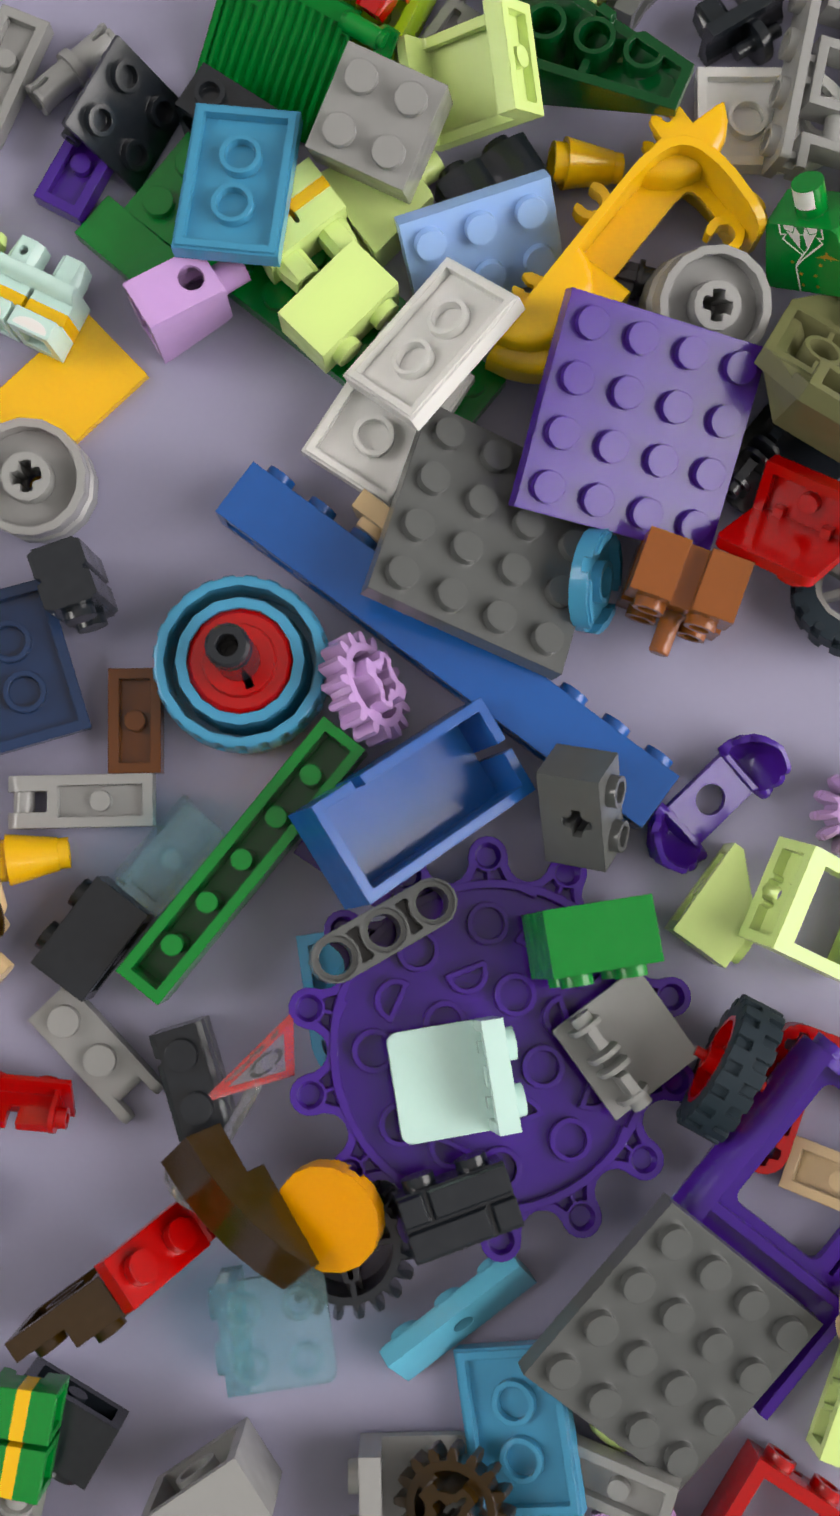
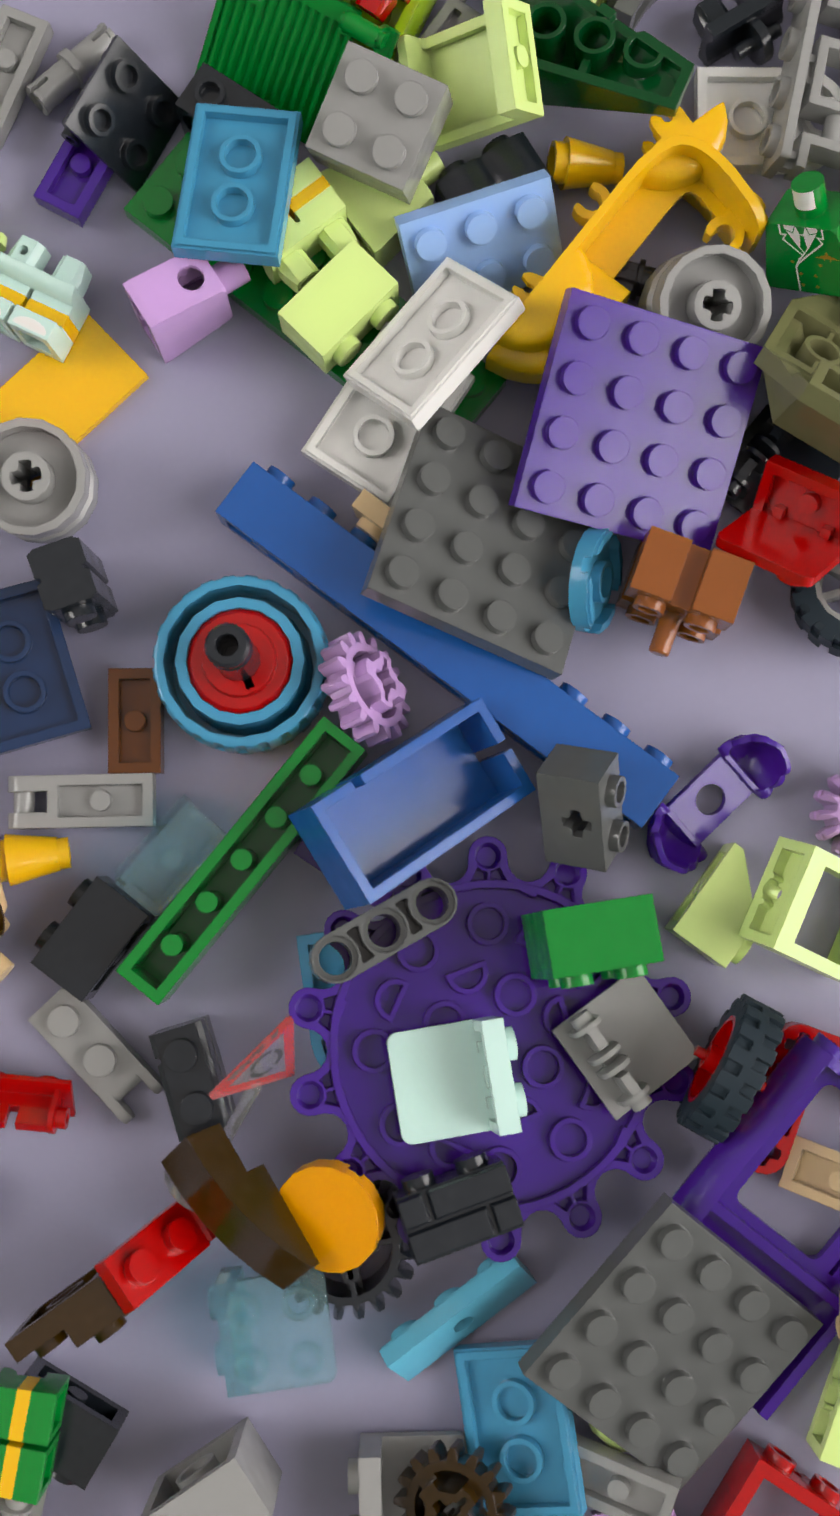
green tile [74,195,174,281] -> none

